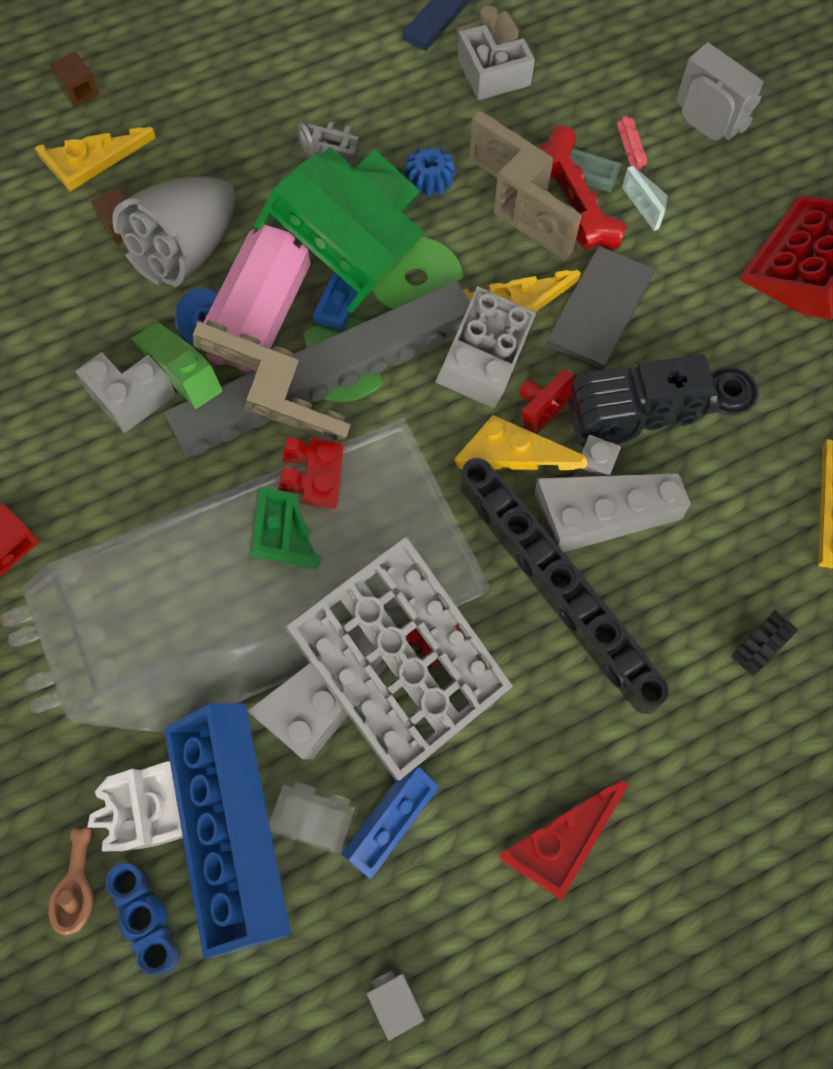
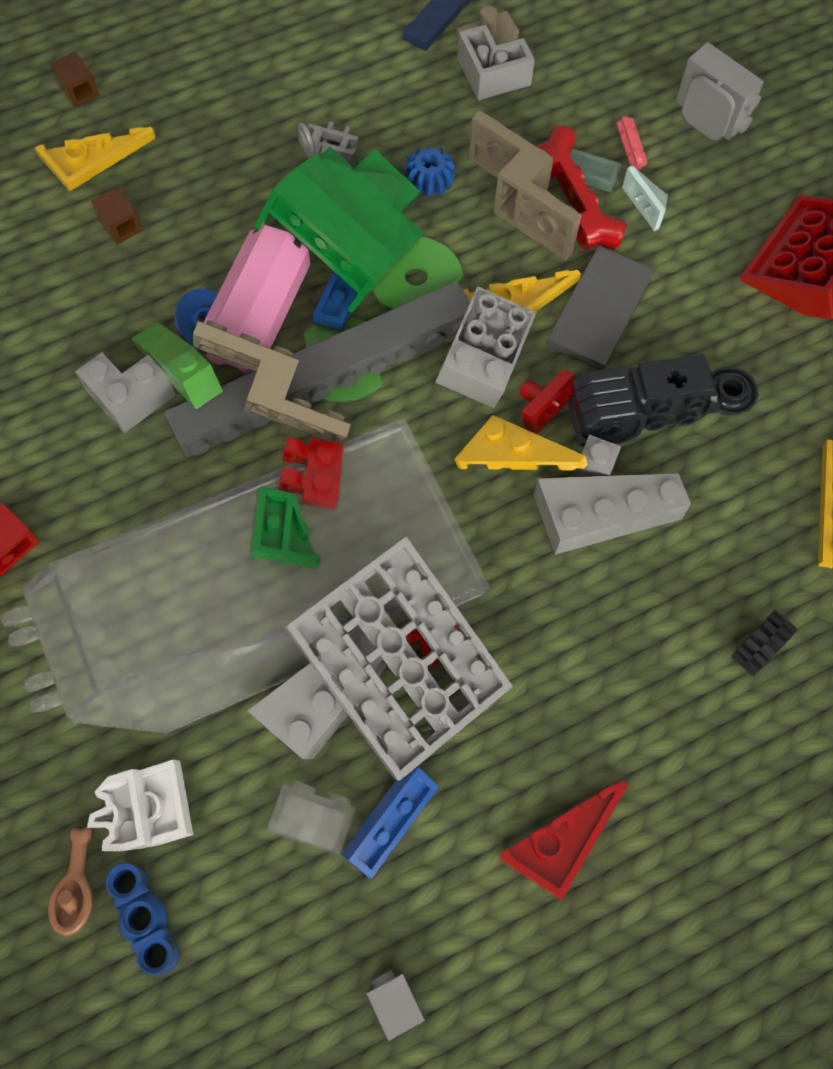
light grey cylinder [112,176,236,288] -> none
blue brick [164,703,291,959] -> none
black beam [461,458,669,714] -> none

